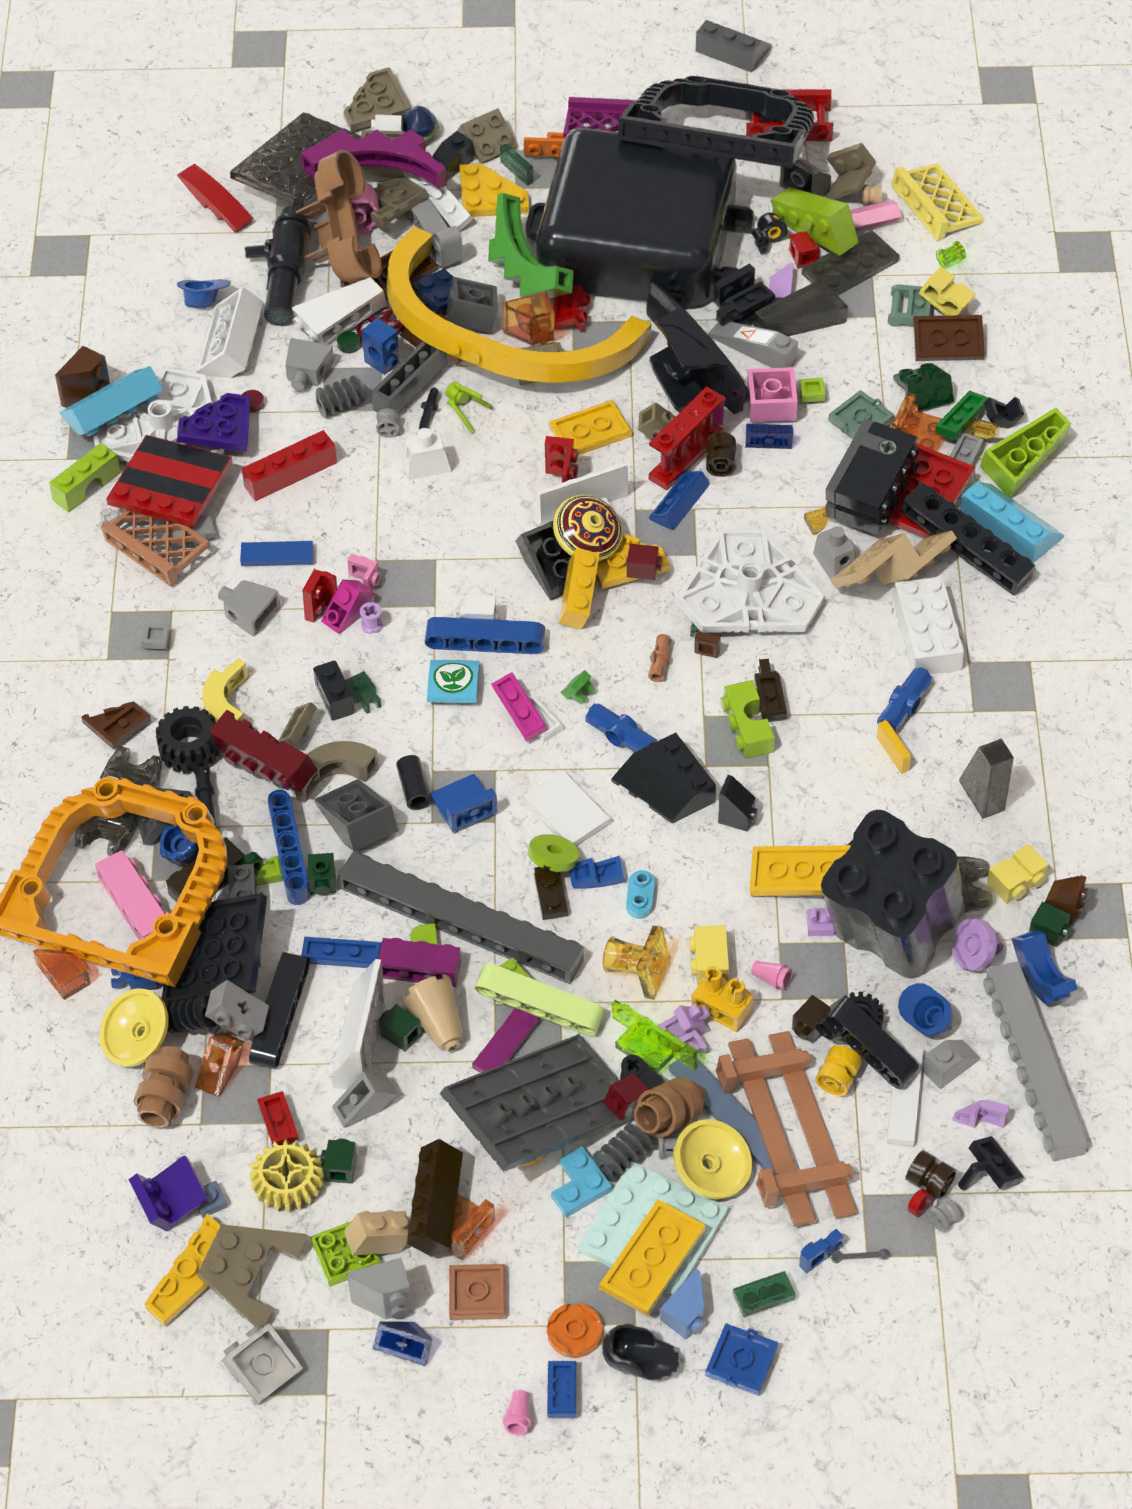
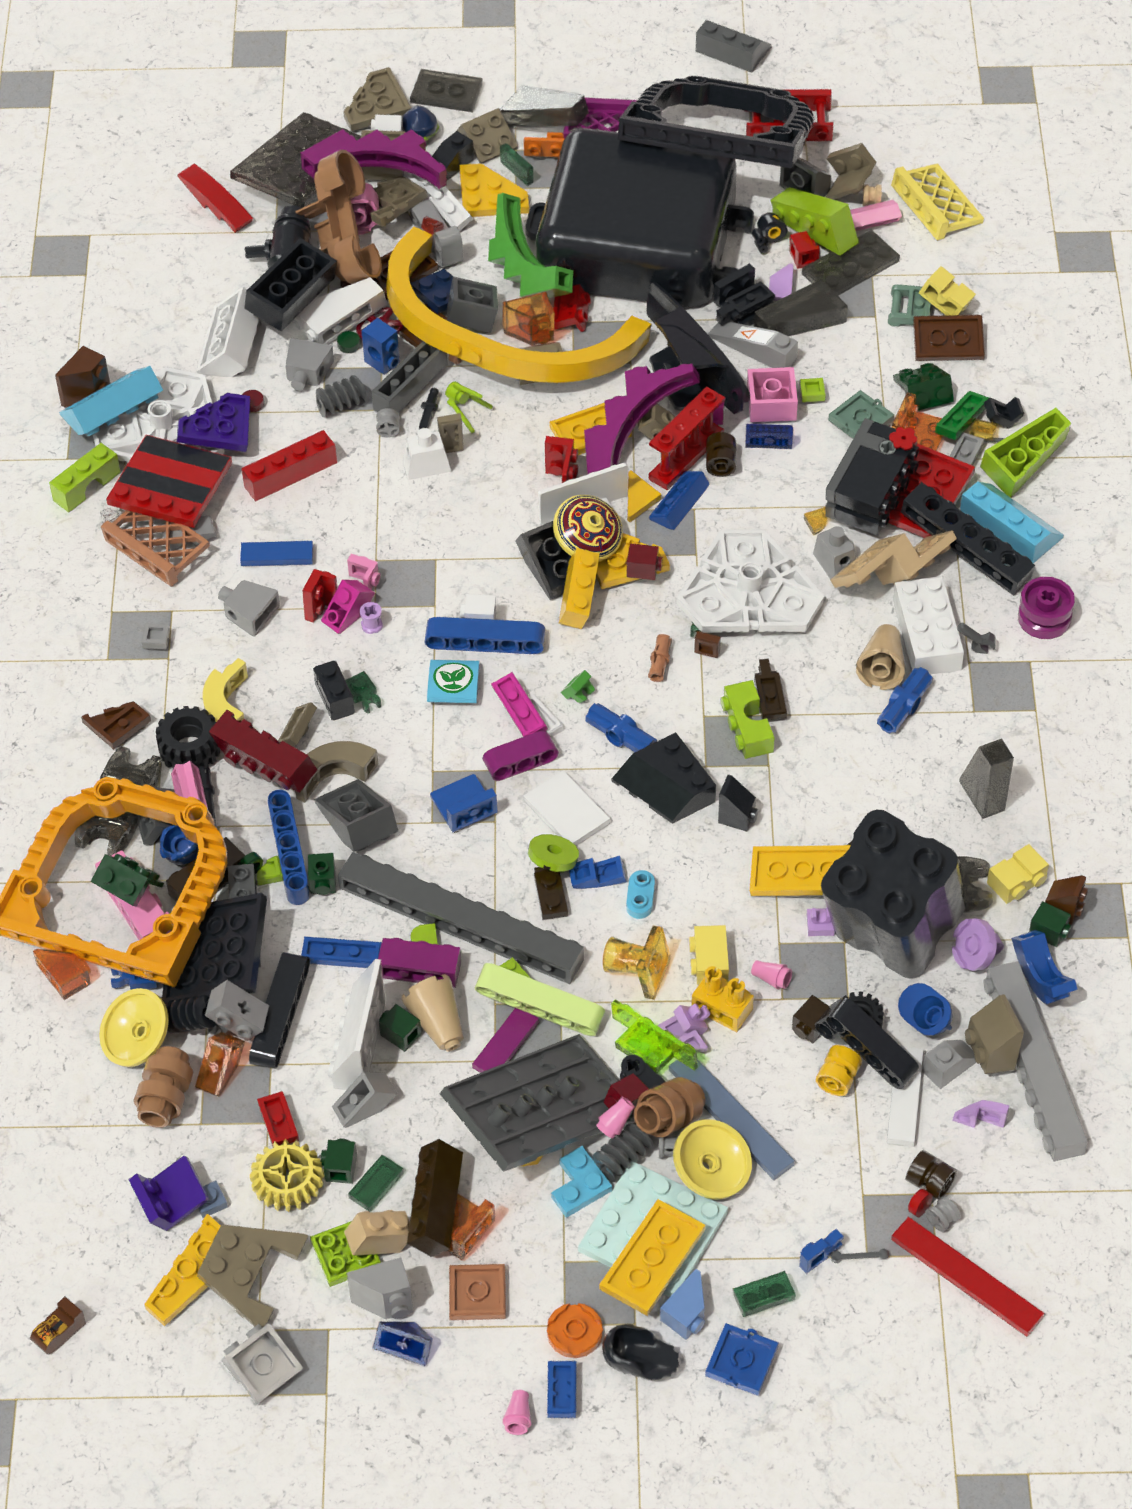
blue piece [177,279,231,308] -> none
black pin [396,755,432,810] -> none
nougat fence [716,1031,857,1227] -> none
yellow tile [877,720,911,774] -> none
clear neon green bush [936,241,966,268] -> none
black plate [958,1136,1023,1190] -> none
none -> reddish brown leg [30,1296,86,1354]
none -> dark green bracket [90,853,164,907]
none -> bright pink piece [171,761,208,820]
none -> black brick [244,238,337,331]
none -> clear green tile [348,1155,404,1212]
none -> clear smoke tile [410,69,483,113]
none -> clear red tile [421,216,444,235]
none -> dark tan plate [437,413,464,453]
none -> magenta beam [482,730,559,781]
none -> clear smoke slope [499,85,589,128]
none -> magenta arch [584,363,700,474]
none -> bright pink cone [596,1097,635,1139]
none -> yellow tile [627,470,661,522]
none -> tan cone [856,624,906,690]
none -> red plant [889,427,917,450]
none -> red tile [891,1216,1044,1337]
none -> dark grey bar [957,623,996,654]
none -> dark tan slope [965,994,1024,1074]
none -> magenta wheel [1018,577,1075,639]

